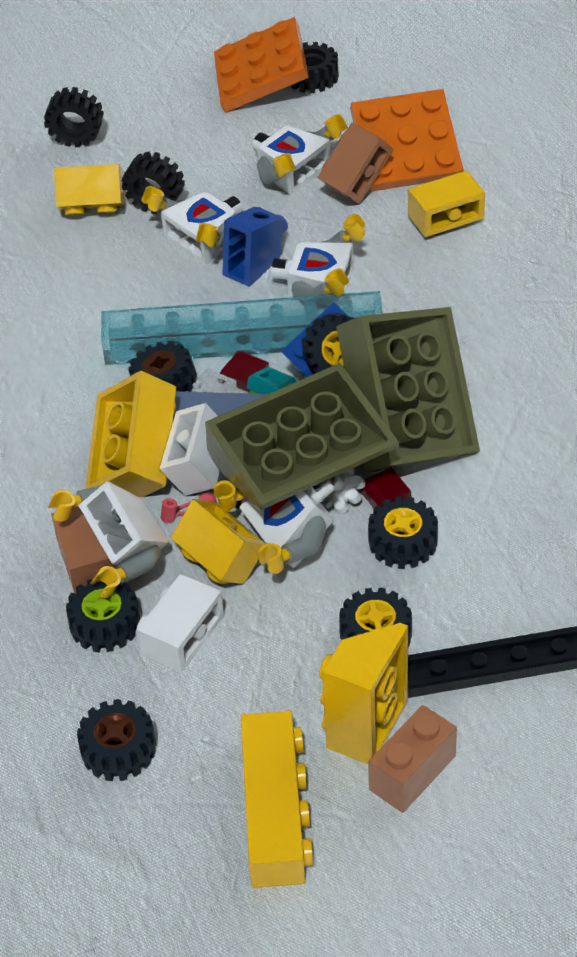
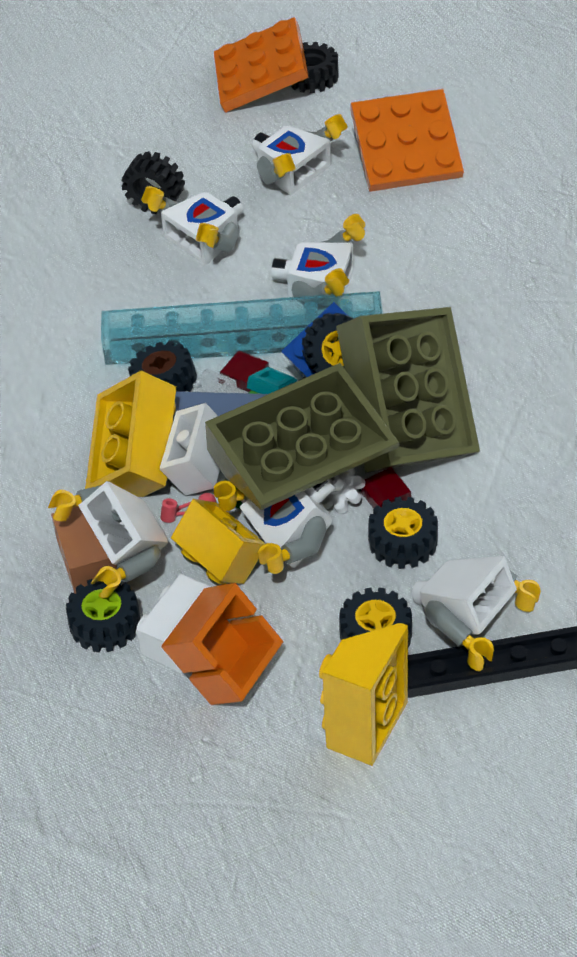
black tyre [44,87,104,147] -> none
yellow slope [54,164,125,215] -> none
black wheel [77,699,156,781] -> none
blue torso [222,207,288,287] -> none
yellow brick [240,710,313,888] -> none
nougat brick [317,122,394,205] -> none
nougat brick [368,704,457,813] -> none
yellow brick [408,170,485,237] -> none
none -> orange piece [161,583,284,705]
none -> white torso [412,556,541,671]

